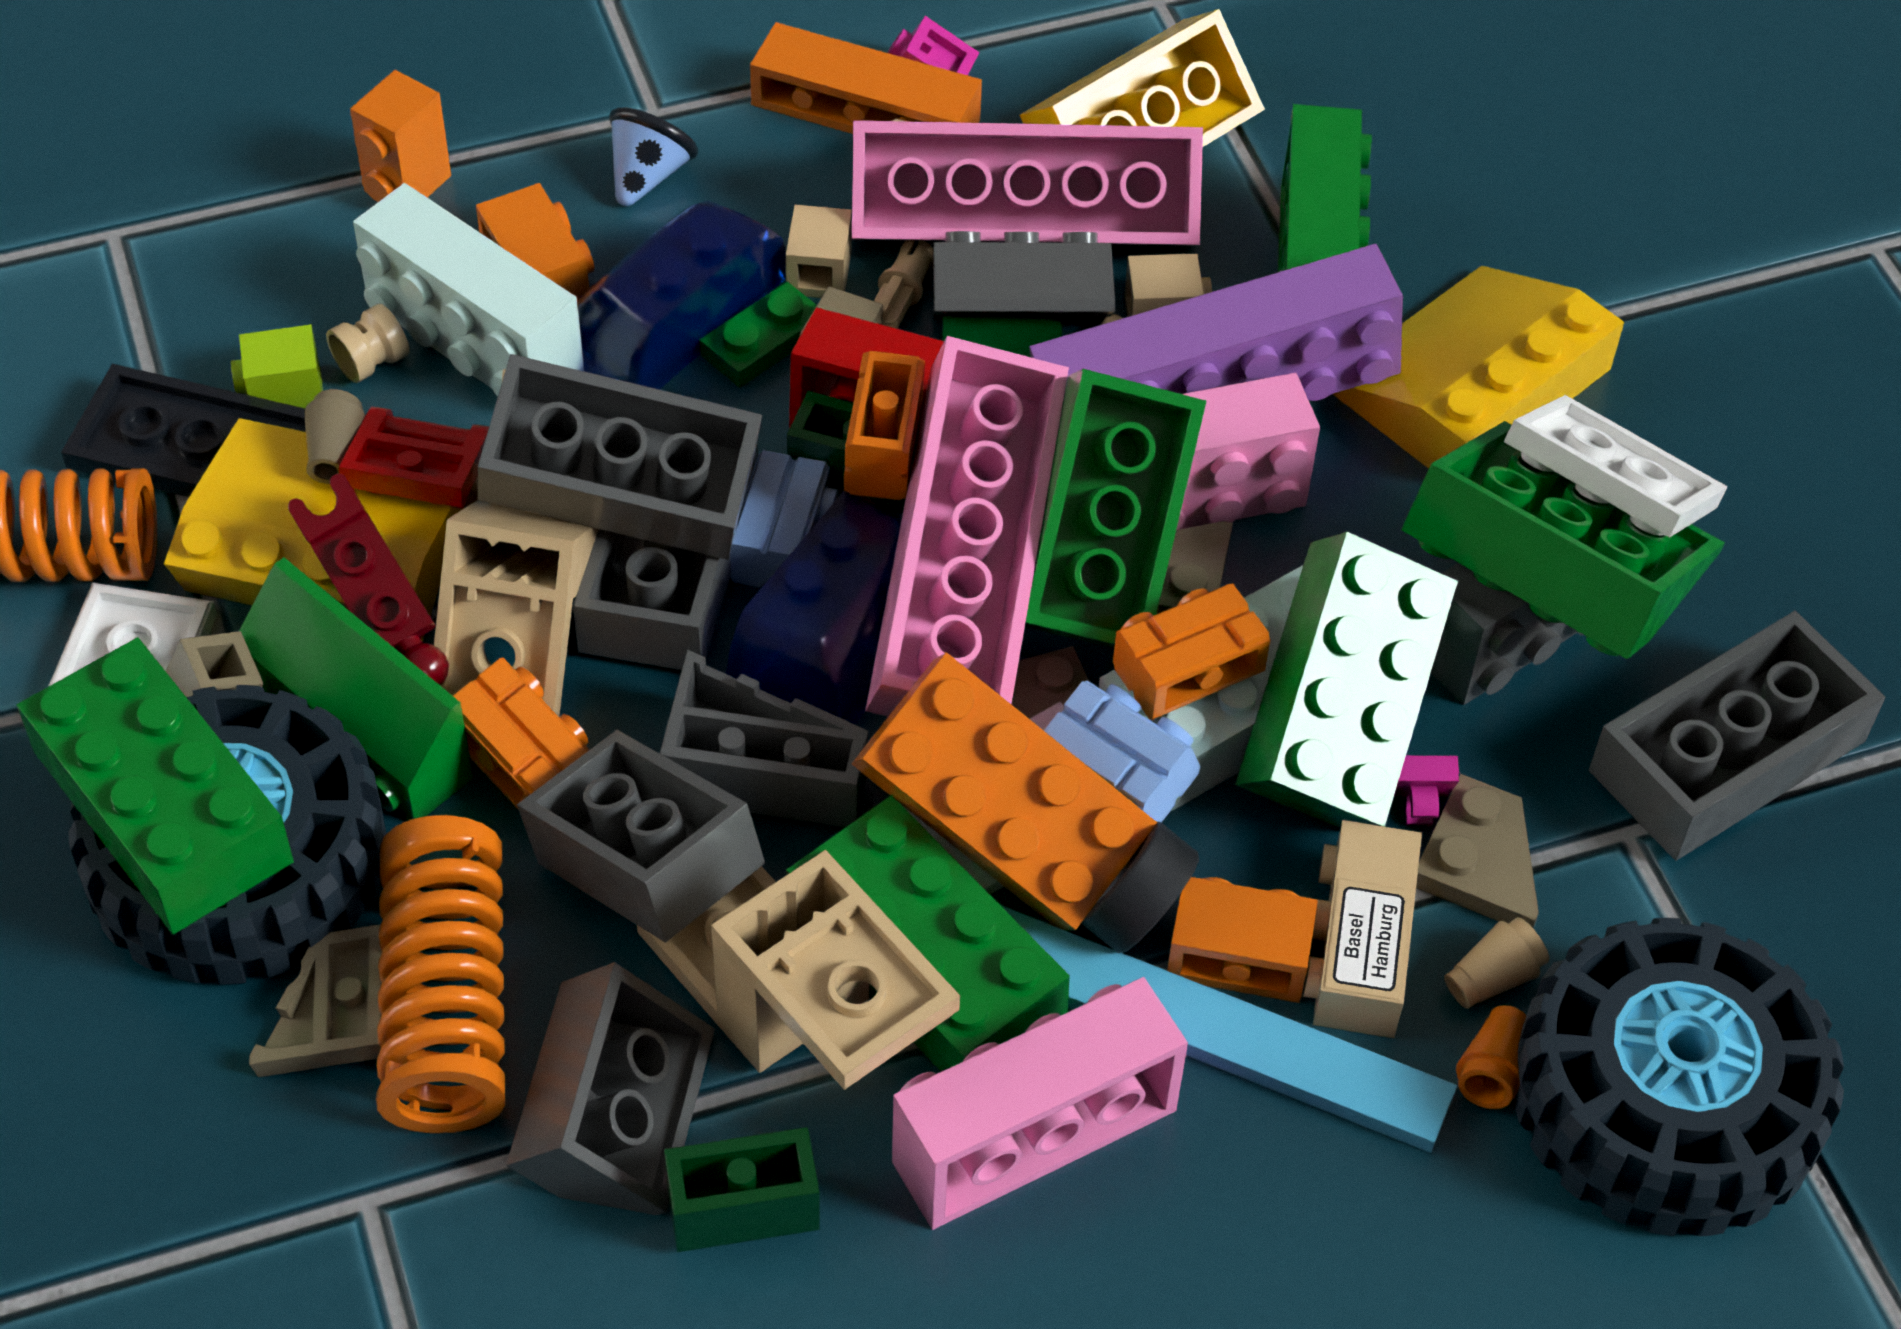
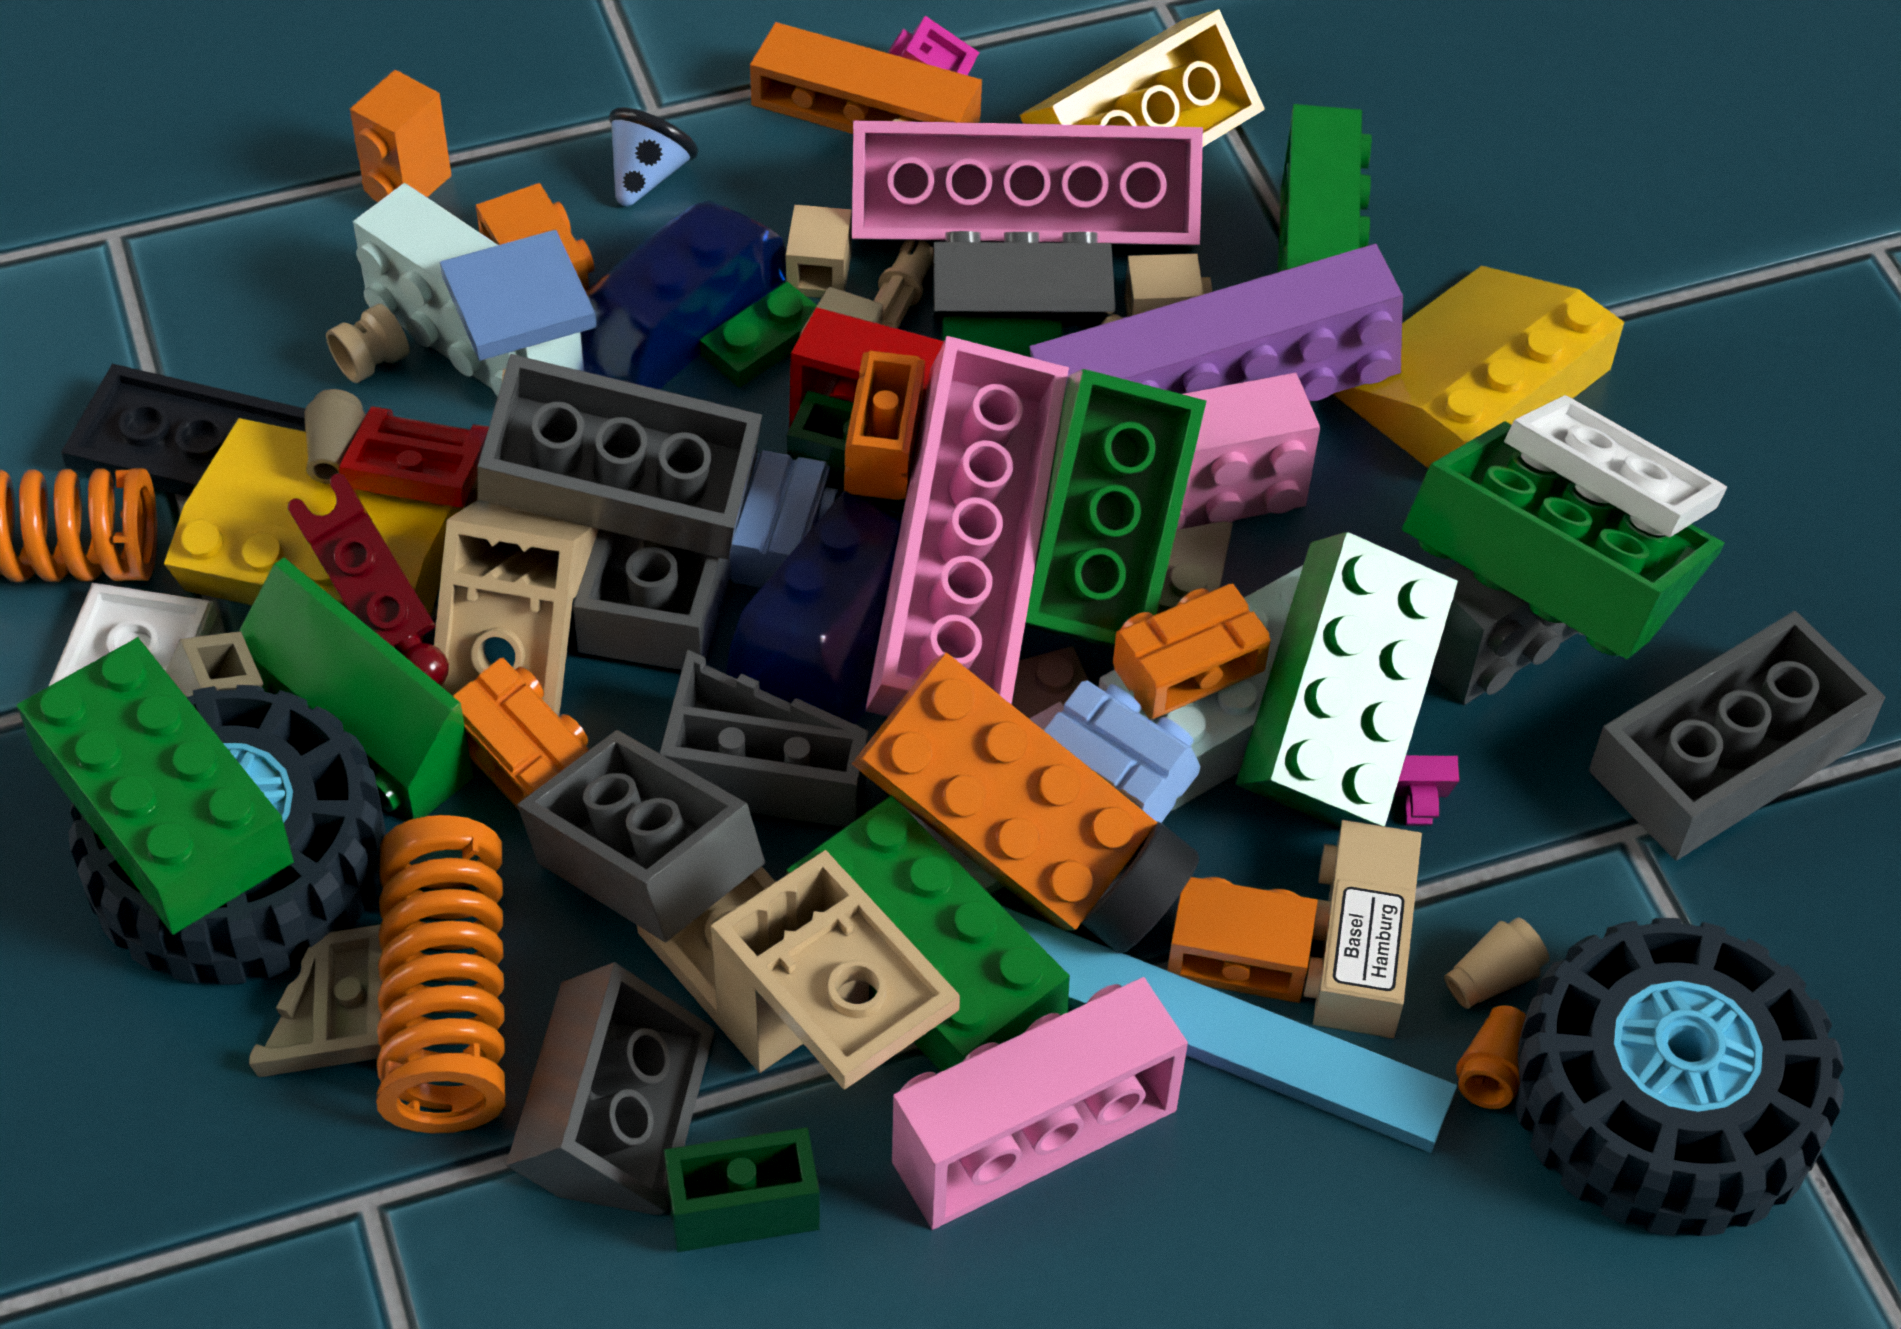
lime brick [231,324,323,408] -> none
dark tan wing [1416,773,1539,928] -> none
none -> medium blue tile [440,230,597,361]

